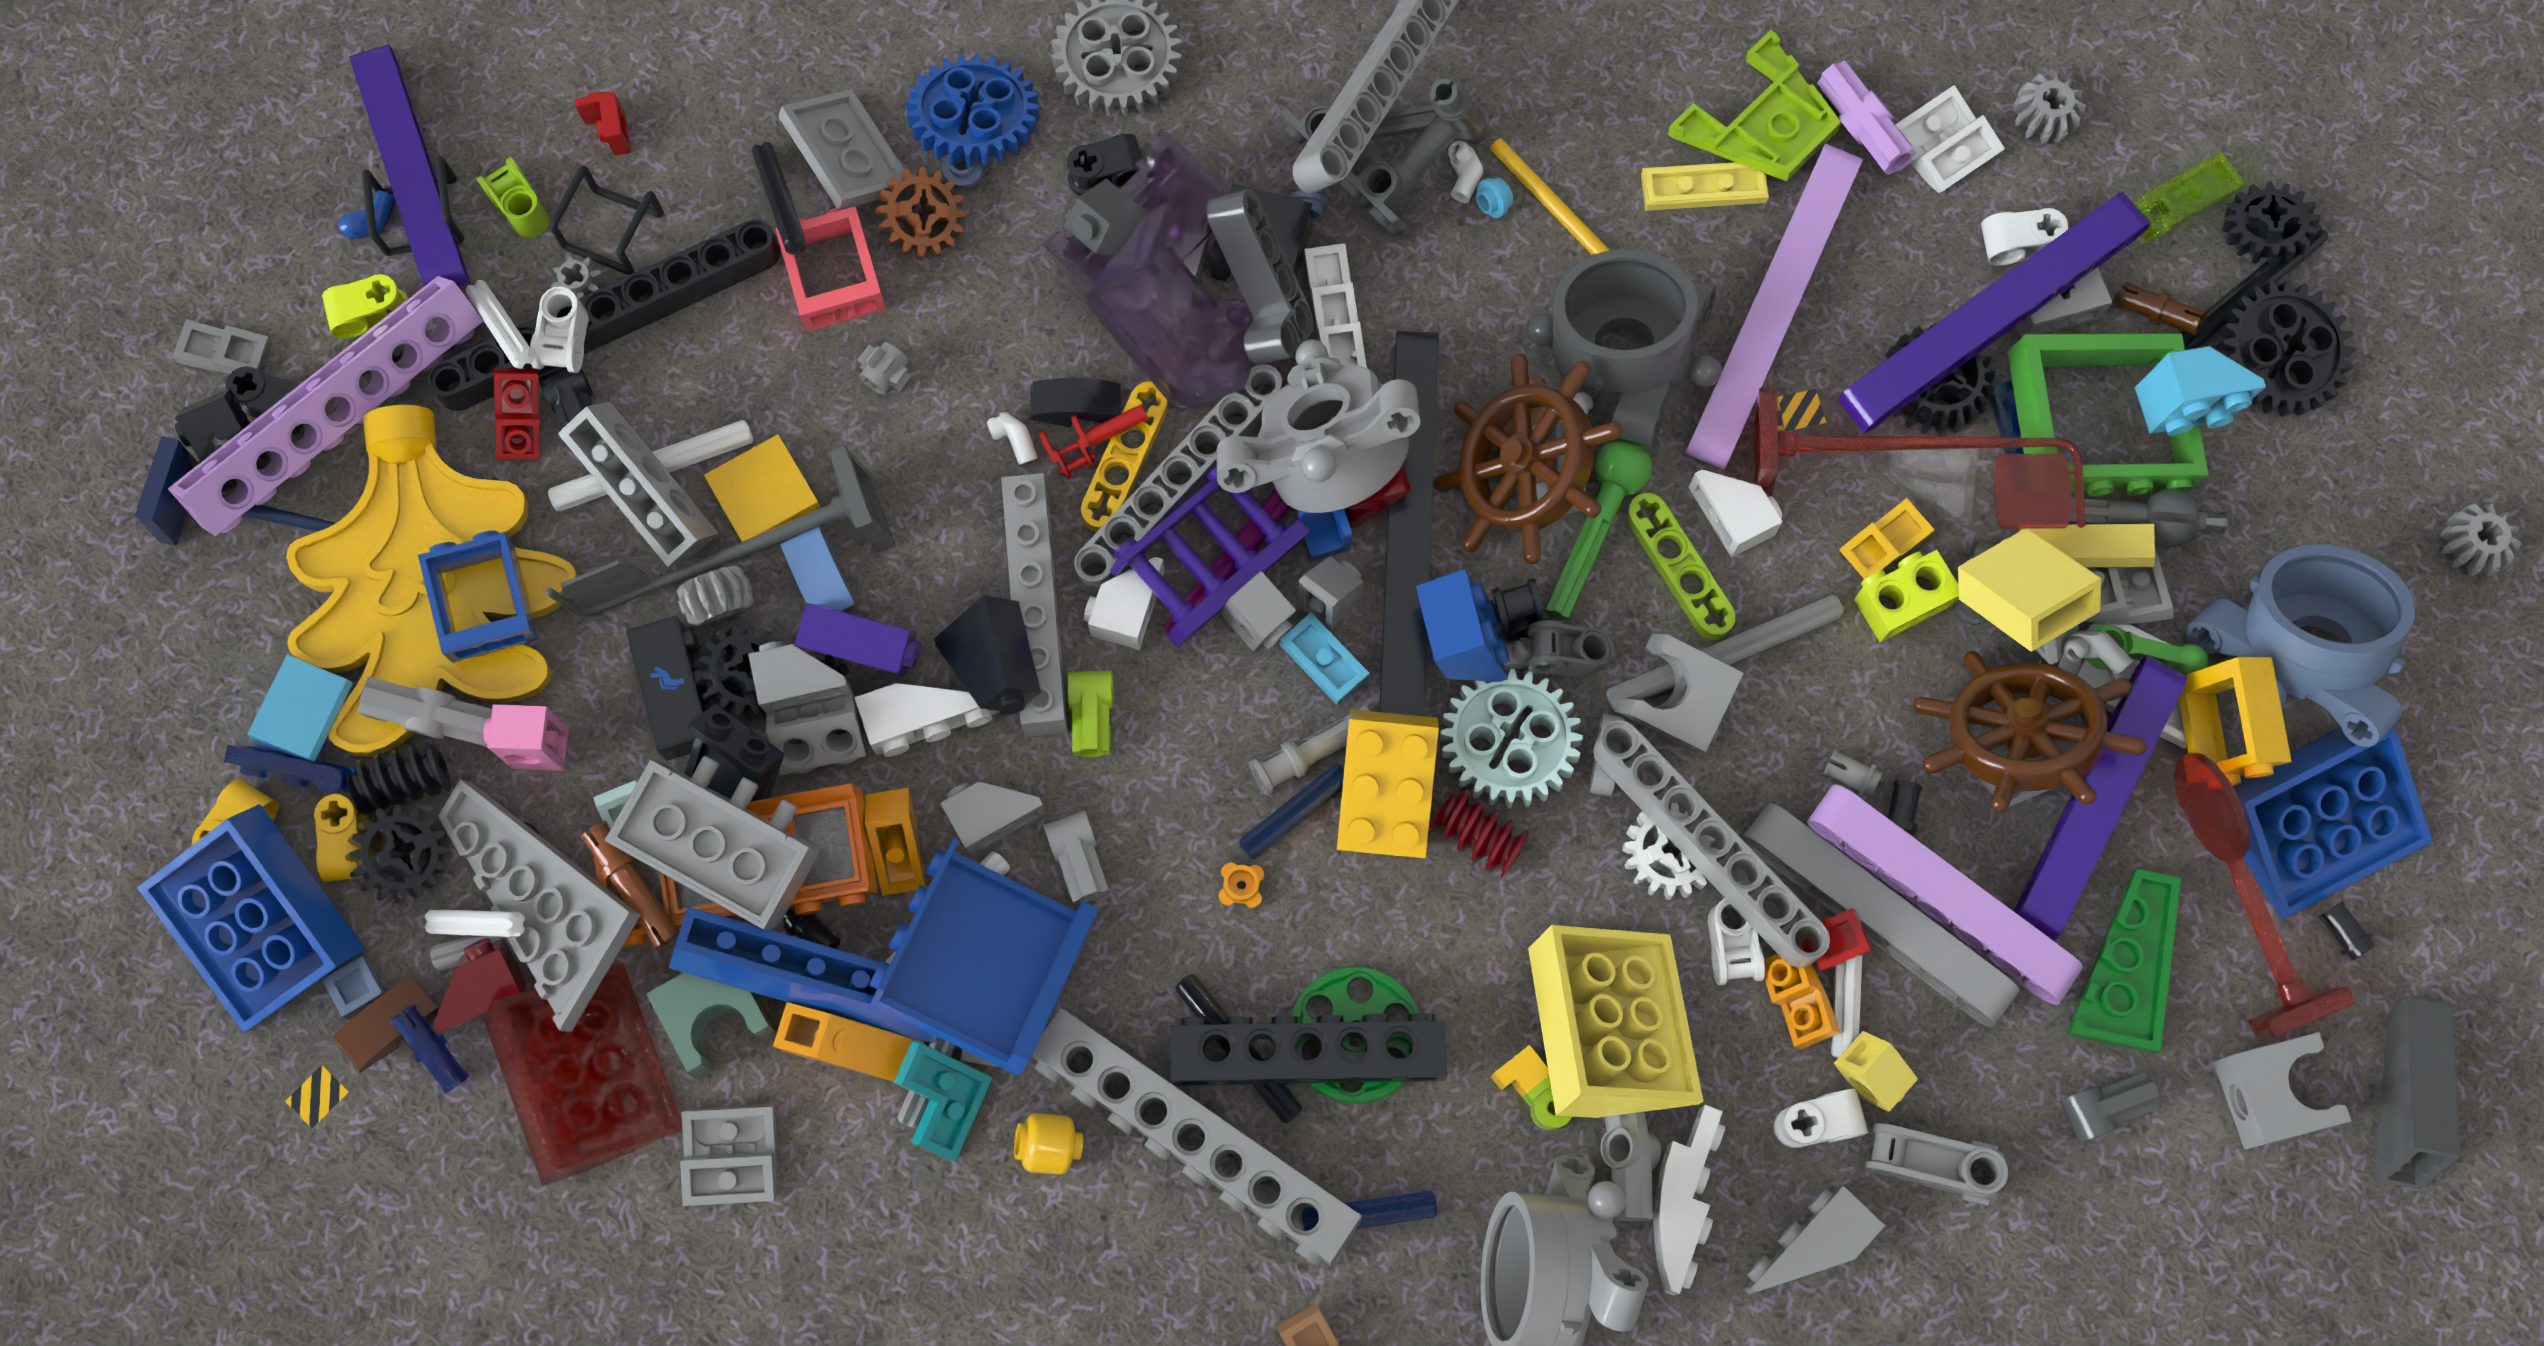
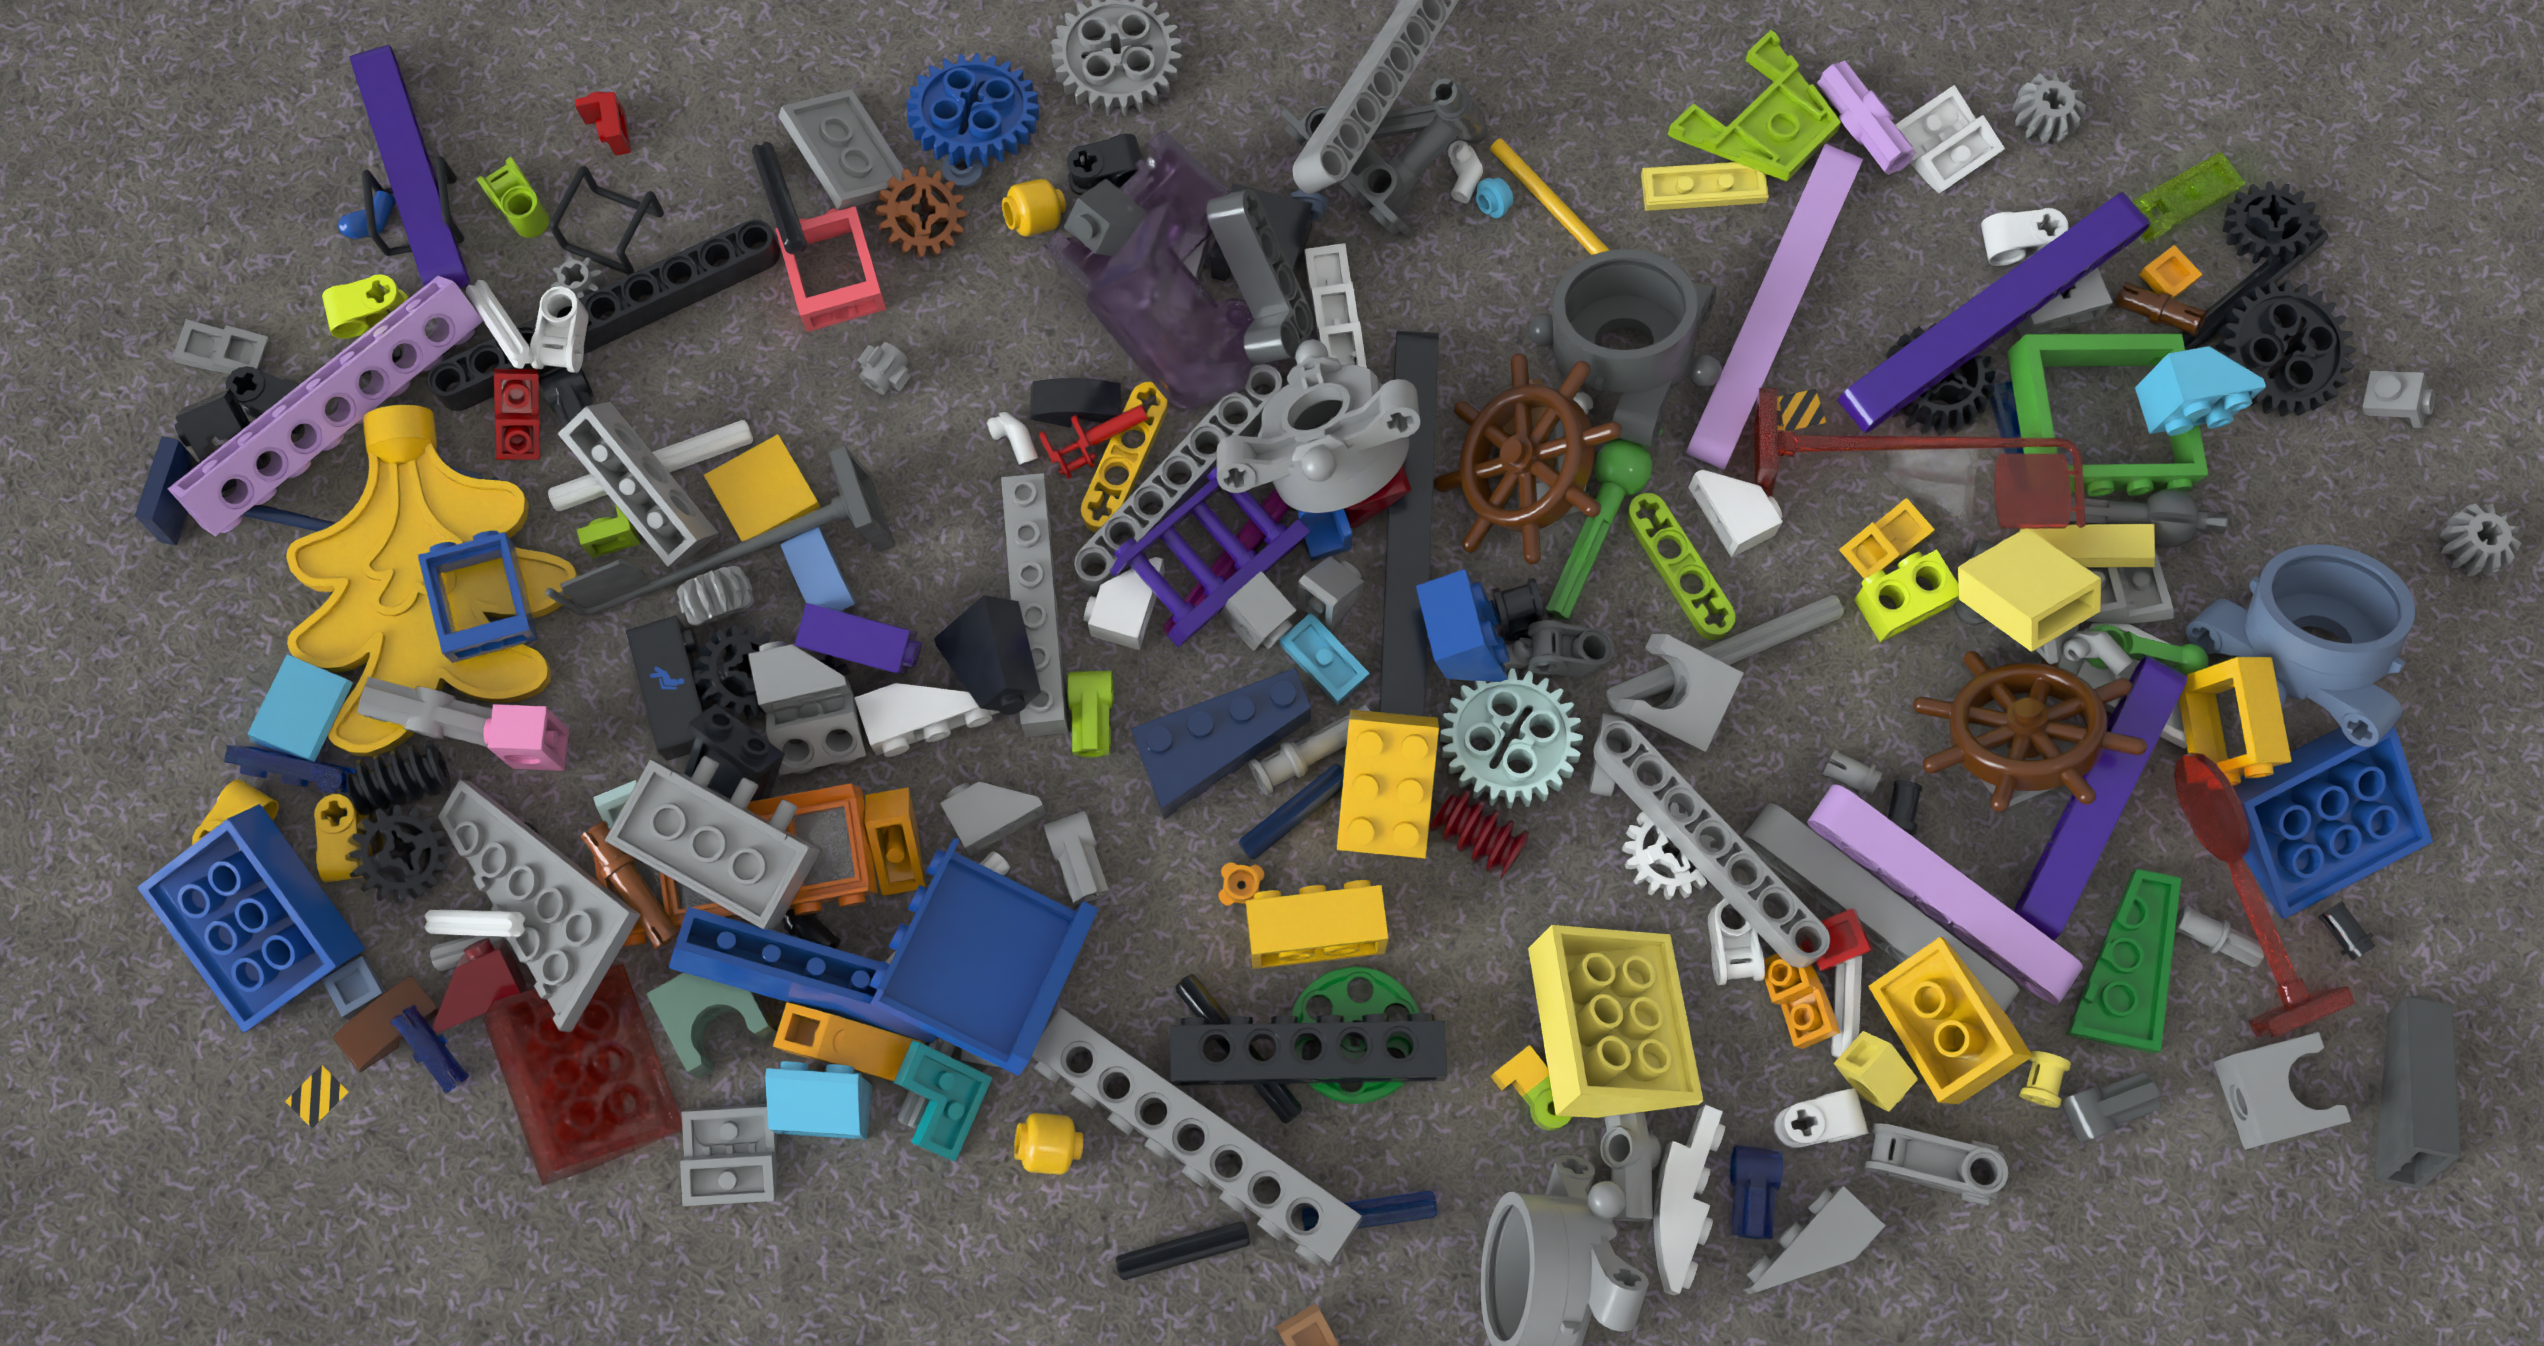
none -> lime bracket [577,504,641,559]
none -> medium azure slope [765,1061,873,1140]
none -> yellow head [1002,179,1066,237]
none -> black axle [1115,1221,1250,1280]
none -> dark blue wedge [1131,668,1312,820]
none -> yellow brick [1246,880,1388,969]
none -> clear blue piece [1730,1144,1783,1240]
none -> yellow slope [1868,937,2033,1105]
none -> light yellow bush [2019,1051,2071,1108]
none -> light orange plate [2139,245,2203,299]
none -> light grey axle [2175,905,2266,967]
none -> light grey bracket [2363,371,2435,428]

